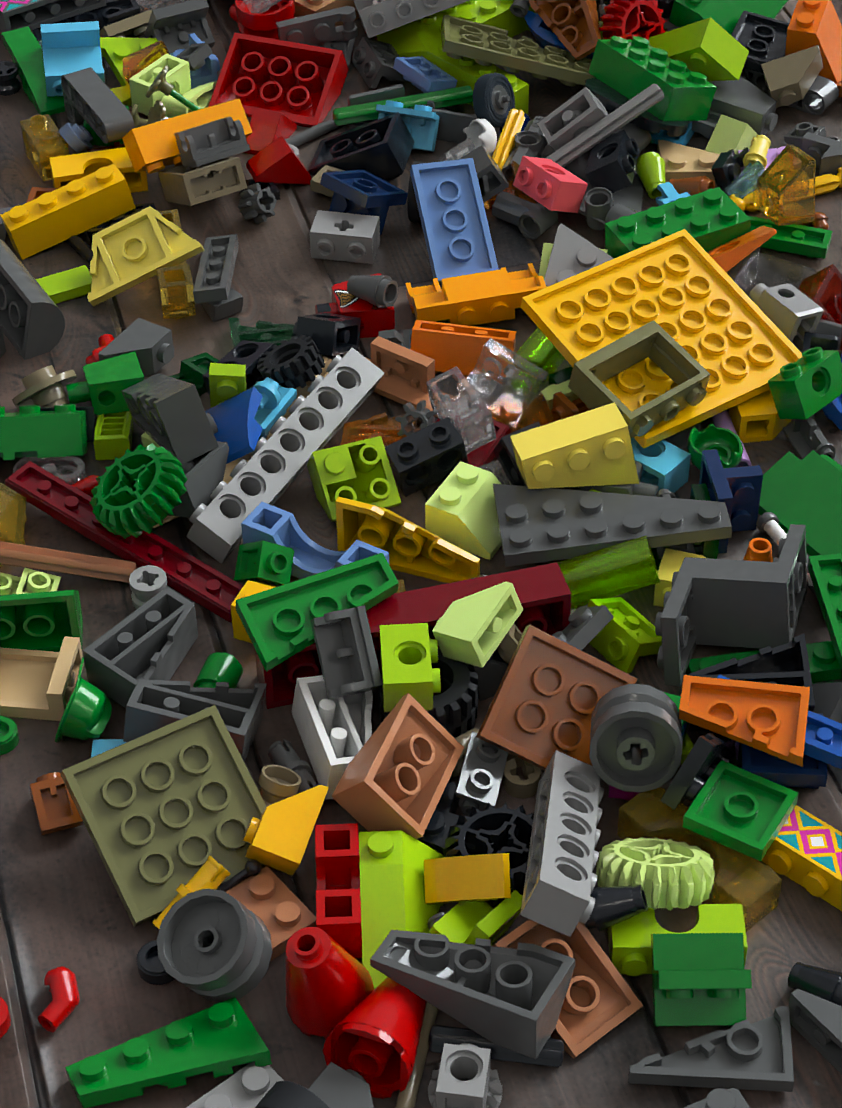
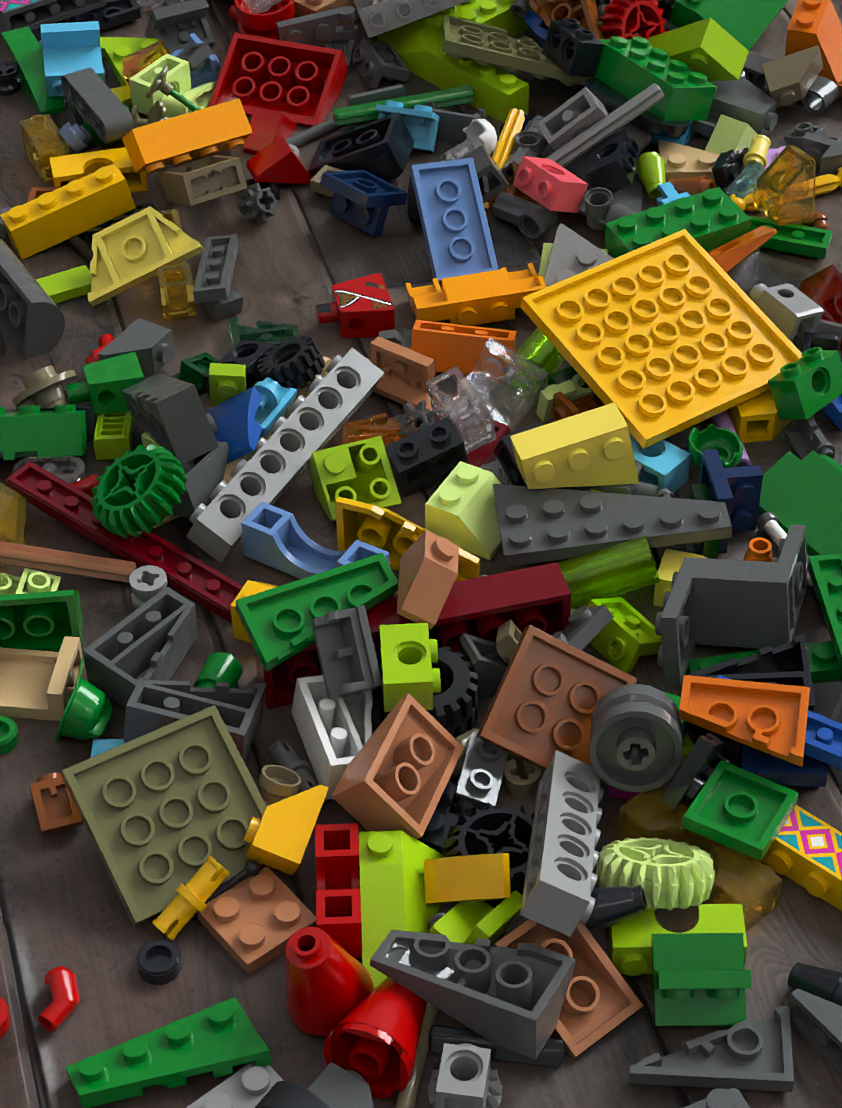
dark tan plate [100,9,152,37] -> none
dark grey wheel [157,888,273,1002] -> none
dark grey hinge [174,116,250,167] -> none
green bracket [234,540,294,585] -> none
black brick [293,313,361,356] -> none
light grey brick [310,210,380,264] -> none
dark grey cone [347,275,398,308] -> none
medium blue bracket [393,56,457,93] -> none
yellowish green slope [432,582,523,668] -> none
black wheel [473,73,515,128] -> none
clear orange slope [485,391,555,433] -> none
olive window [568,320,711,439] -> none
black tile [731,11,789,73] -> none
none -> nougat slope [397,530,459,630]
none -> black brick [542,17,603,78]

